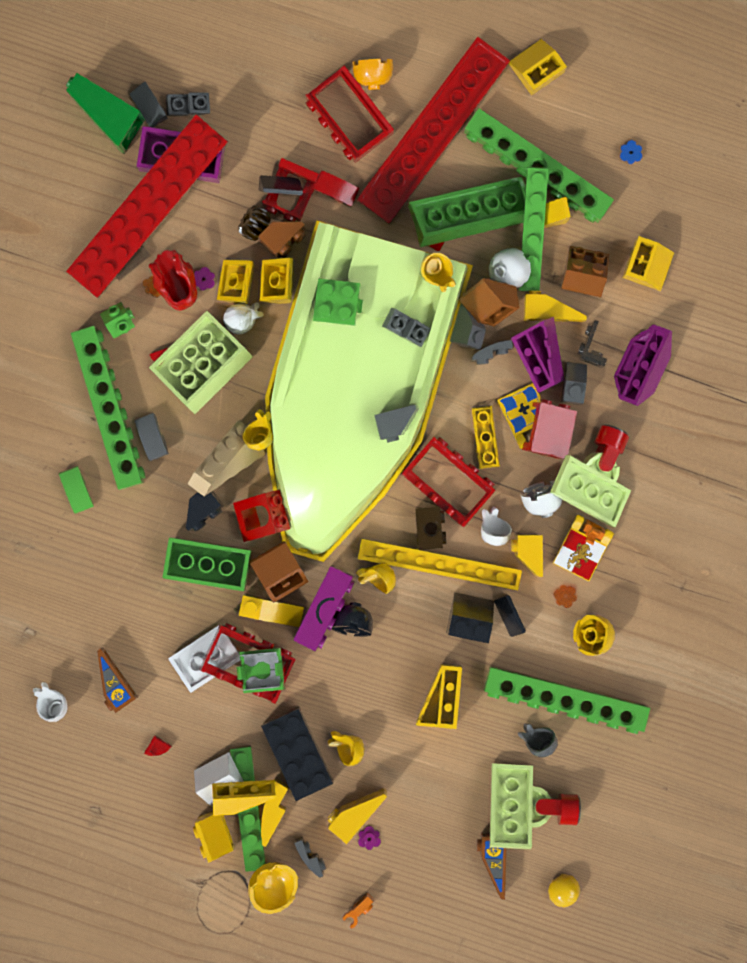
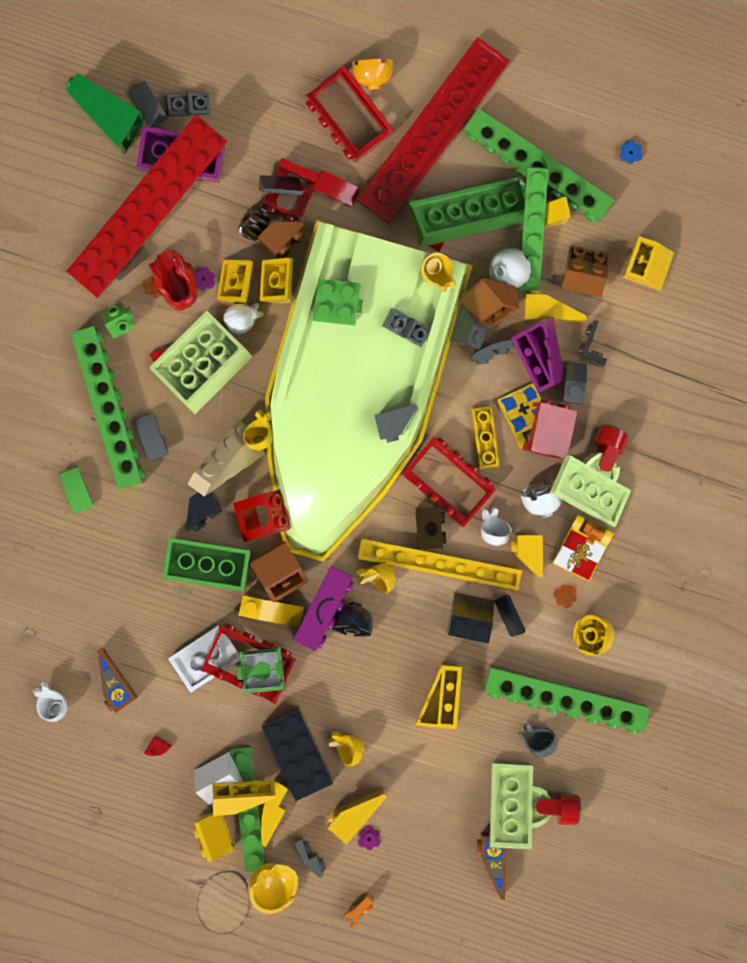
yellow slope [509,39,567,96] -> none
yellow hair [548,874,580,908] -> none
magenta wedge [614,324,672,406] -> none

